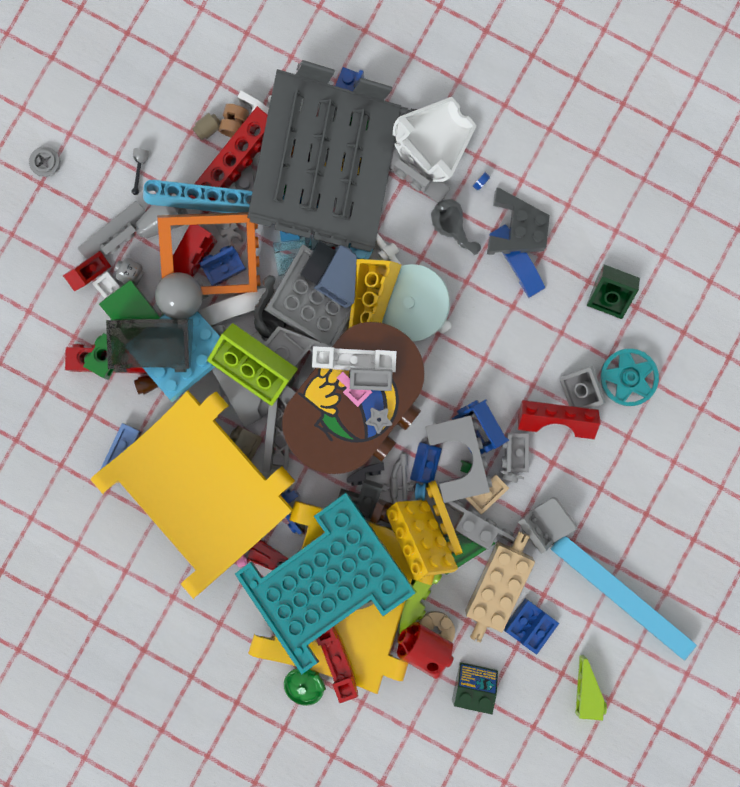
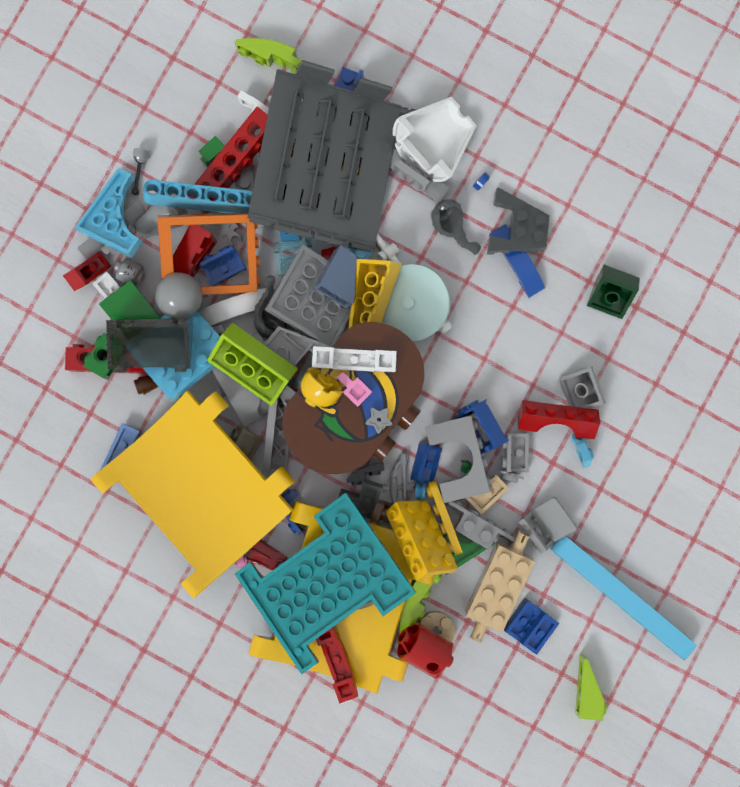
light grey gear [29,147,60,177] -> none
dark tan brick [192,113,220,141] -> none
medium nougat wheel [218,104,249,138] -> none
green piece [284,669,326,706] -> none
black slope [300,240,336,285] -> none
light grey tile [350,368,393,391] -> none
slope [452,662,498,715] -> none
teal wheel [600,349,659,406] -> none
none -> medium azure plate [74,168,143,258]
none -> green brick [199,136,225,167]
none -> lime slope [235,38,302,74]
none -> yellow cylinder [301,368,343,407]
none -> medium azure plate [572,434,594,468]

